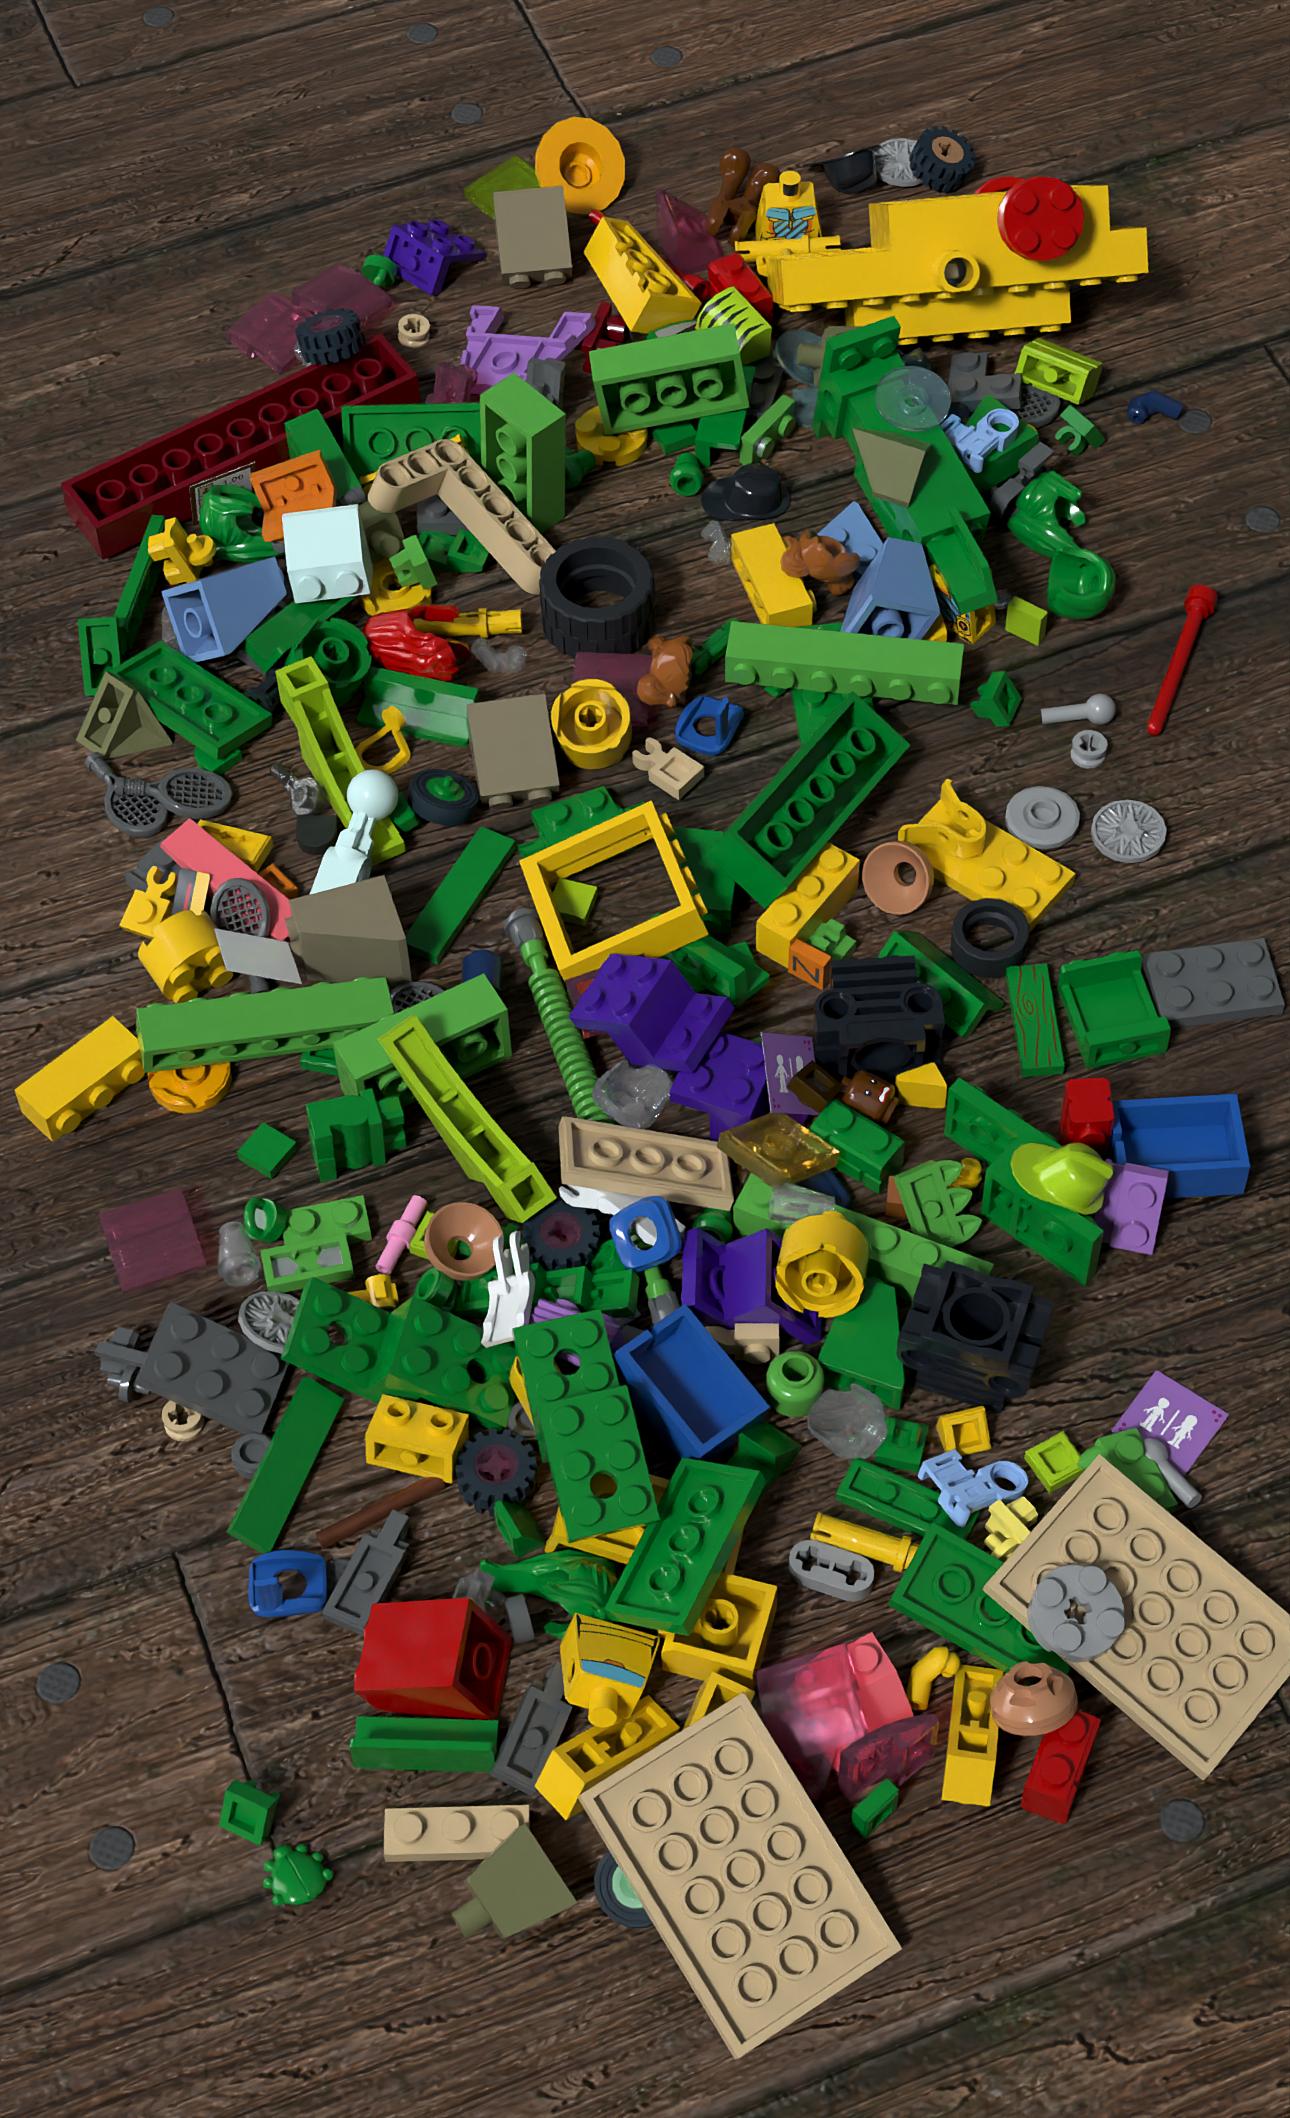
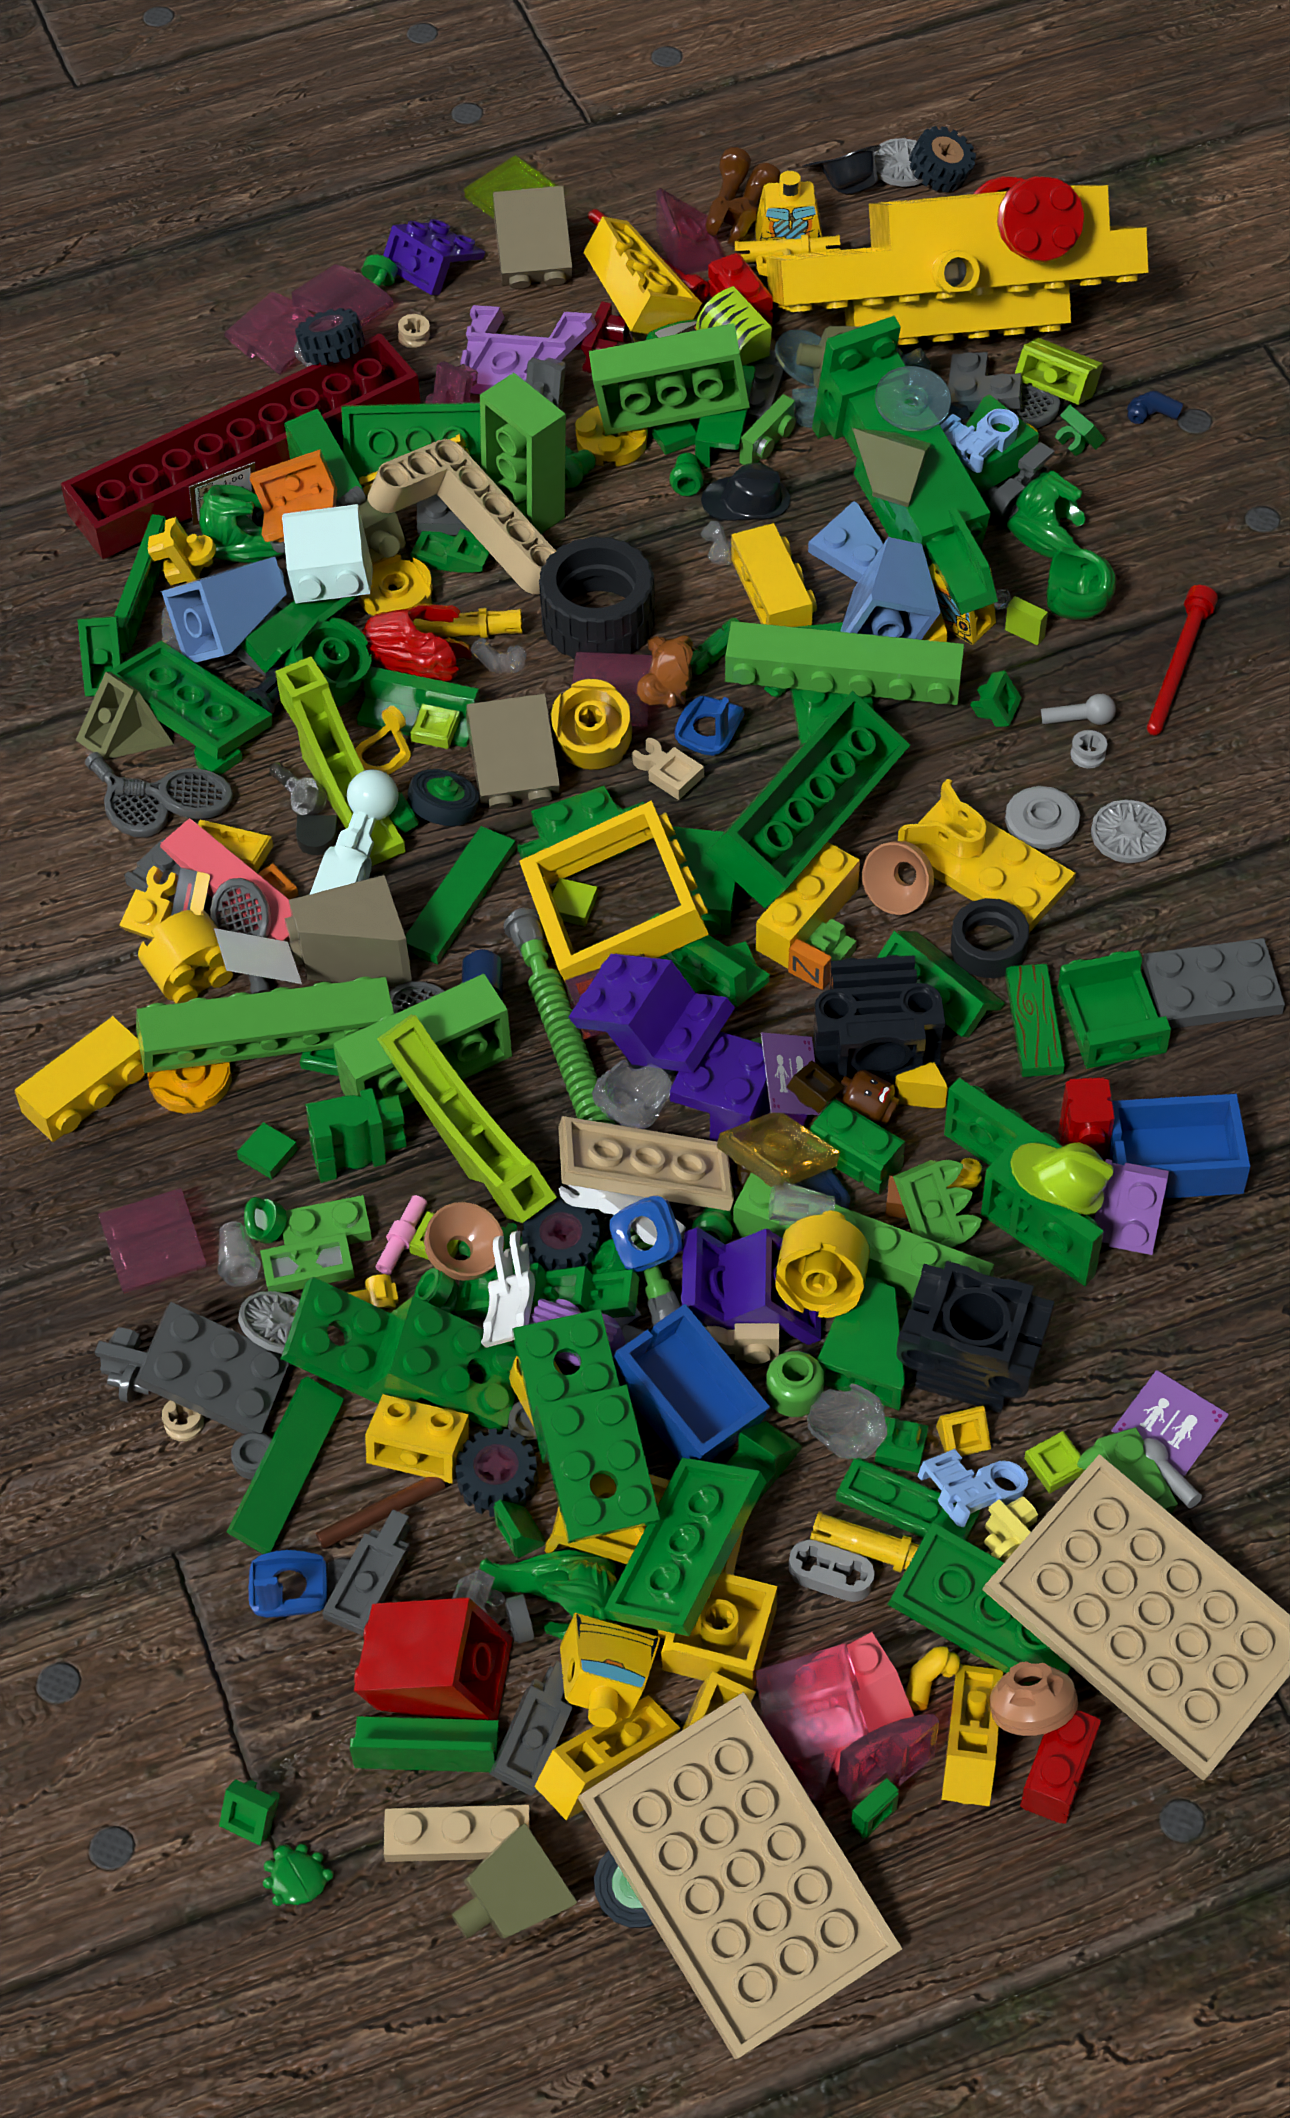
bright green tile [389,535,437,590] -> none
light orange piece [535,117,625,215] -> none
dark orange hair [780,528,860,596] -> none
light grey plate [1027,1565,1125,1663] -> none
none -> lime tile [411,704,460,749]

